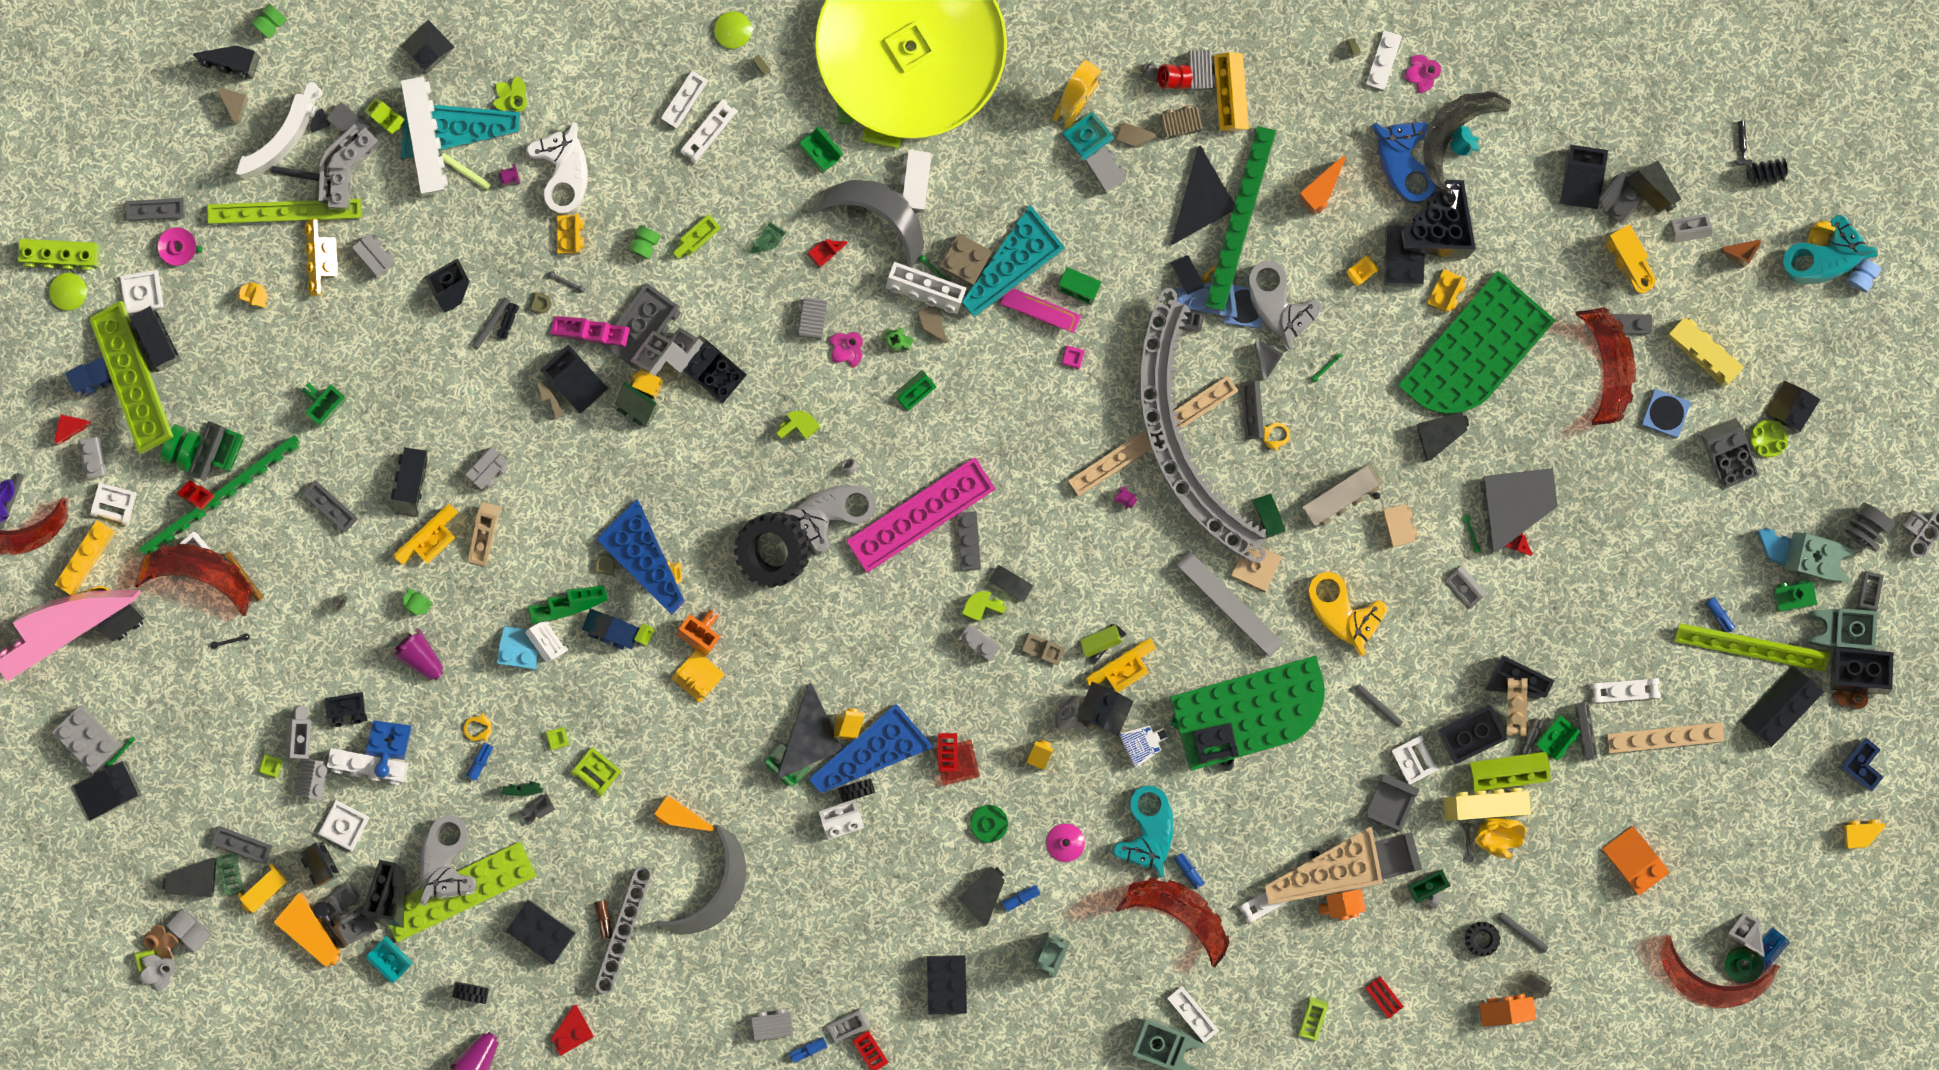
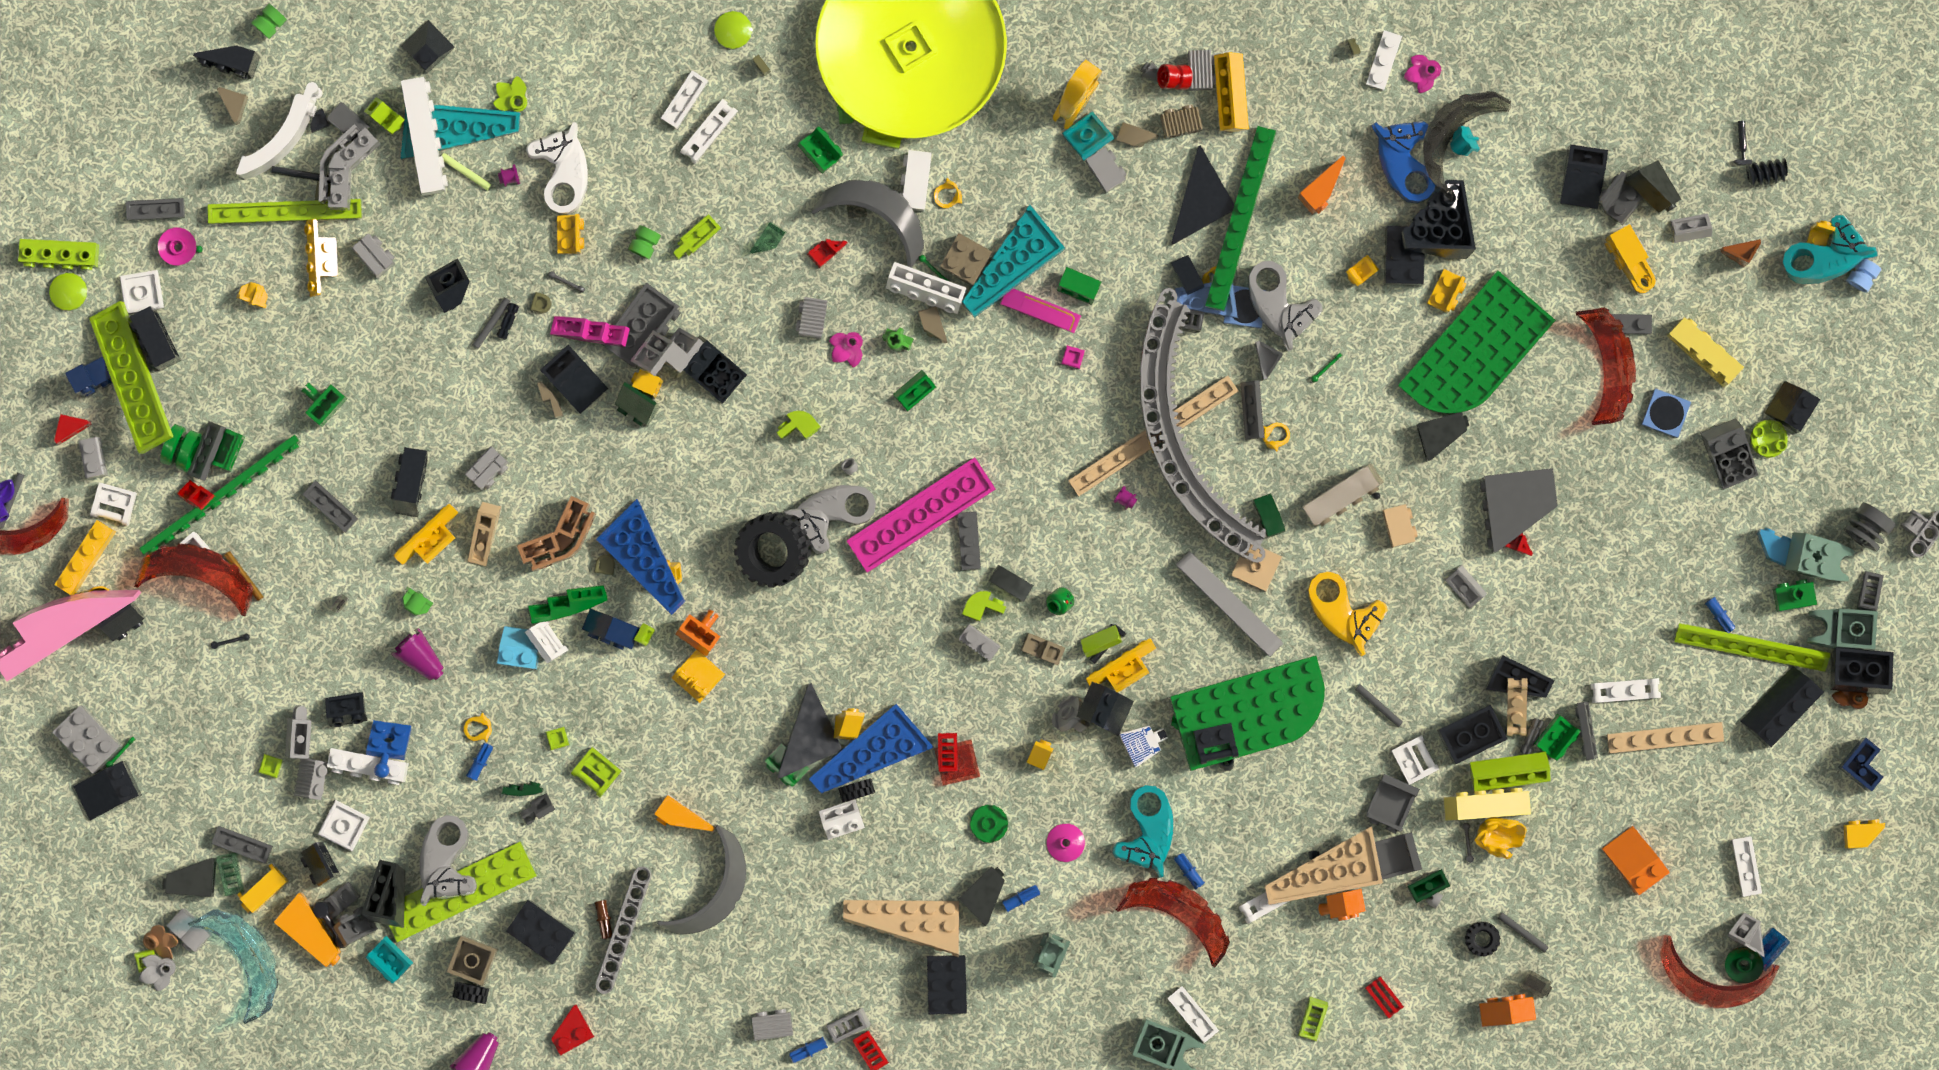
green hinge [1463,514,1481,553] -> none
none -> clear light blue windscreen [188,909,278,1024]
none -> dark tan brick [447,935,498,986]
none -> medium nougat brick [517,496,596,572]
none -> tan wing [843,900,959,957]
none -> yellow piece [934,178,962,209]
none -> green head [1046,587,1075,616]
none -> white plate [1732,836,1762,897]

